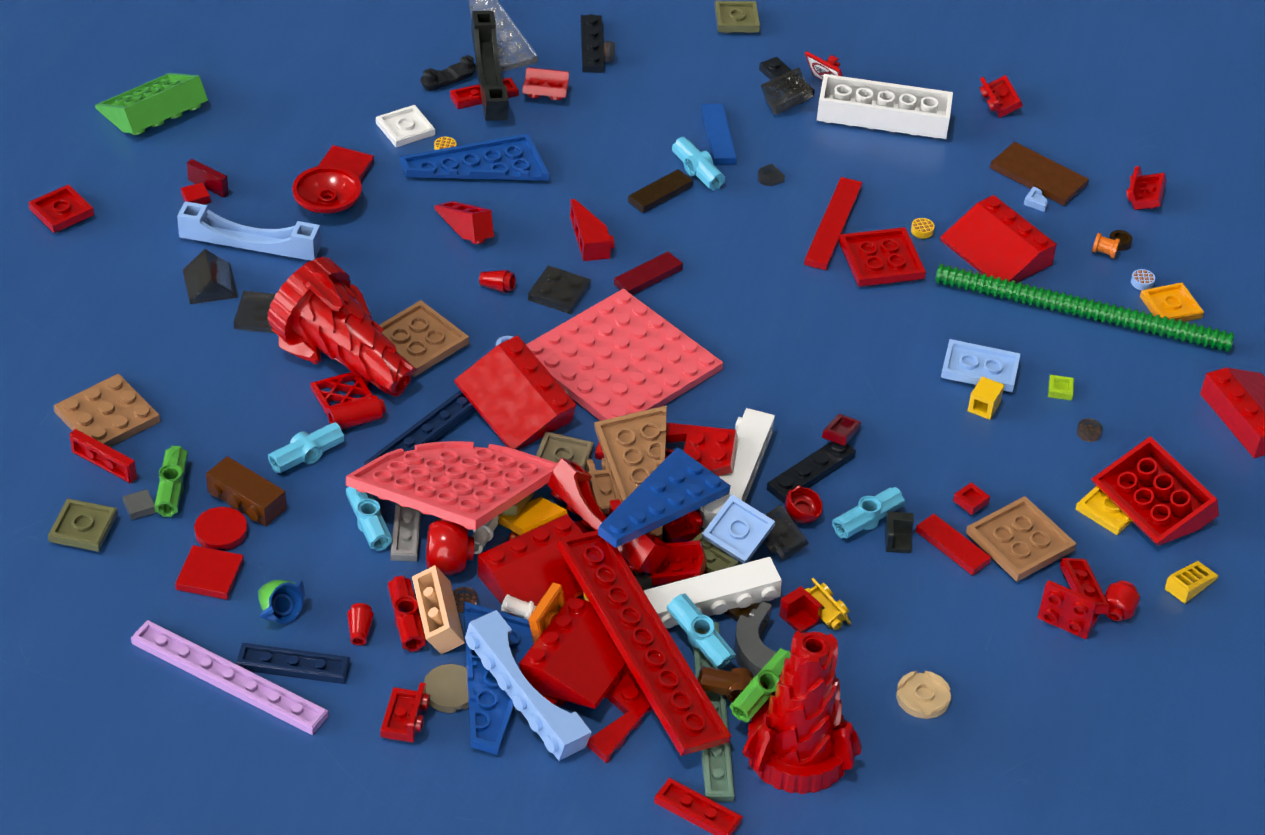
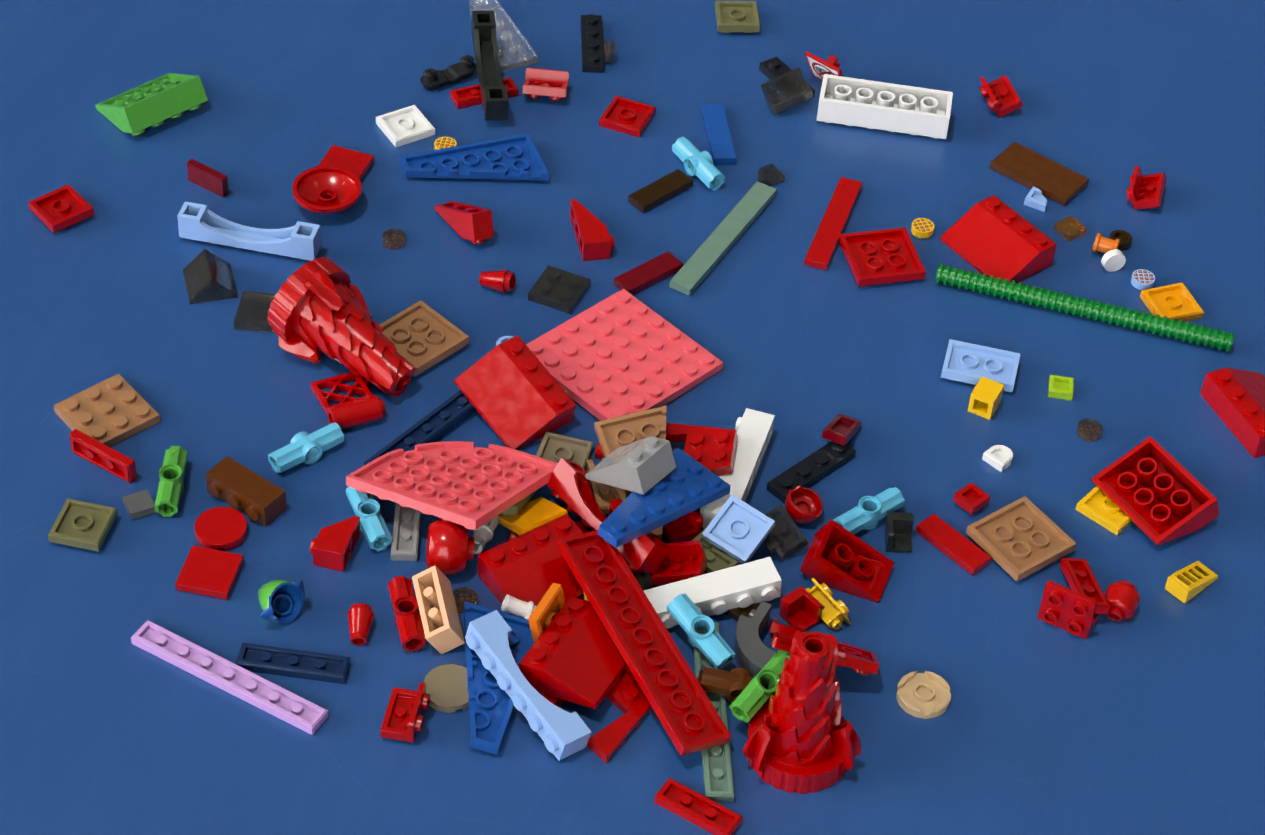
red tile [181,182,211,205] -> none
none -> red slope [310,516,361,572]
none -> clear smoke tile [382,228,406,250]
none -> light grey slope [585,436,676,495]
none -> red tile [599,96,656,138]
none -> sand green tile [669,181,777,296]
none -> red wing [769,617,880,676]
none -> red slope [799,519,895,603]
none -> white tile [982,445,1013,472]
none -> clear orange tile [1054,216,1087,241]
none -> white tile [1101,249,1126,272]

